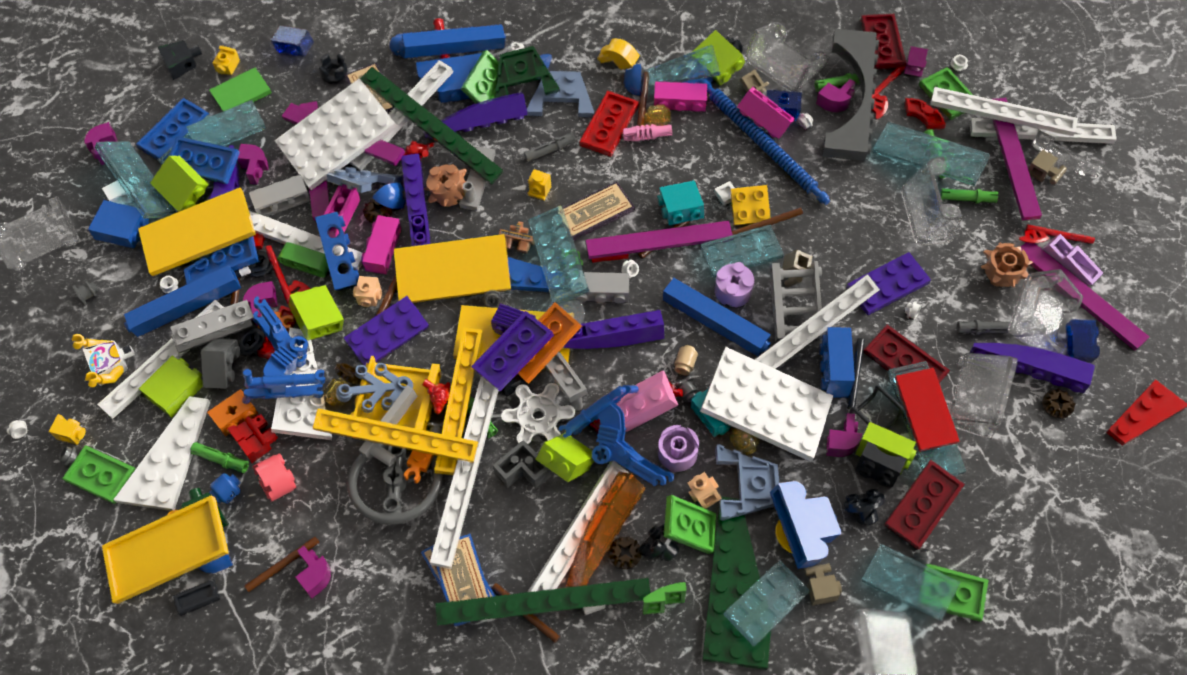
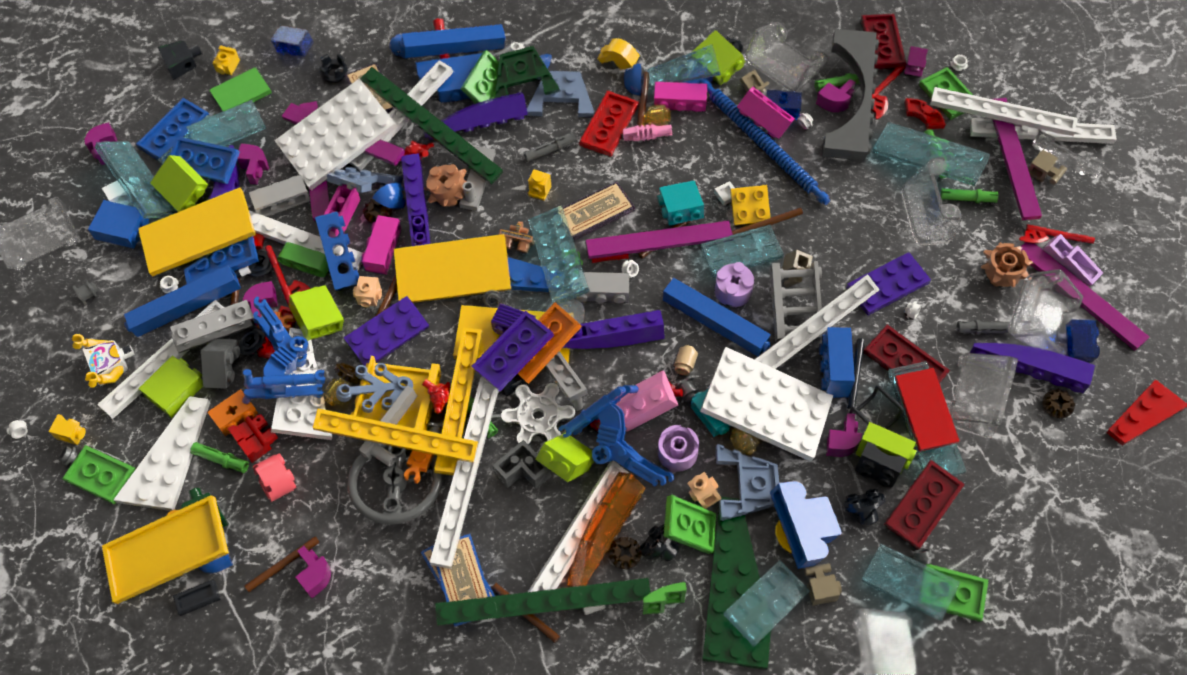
blue head [209,473,241,504] -> none

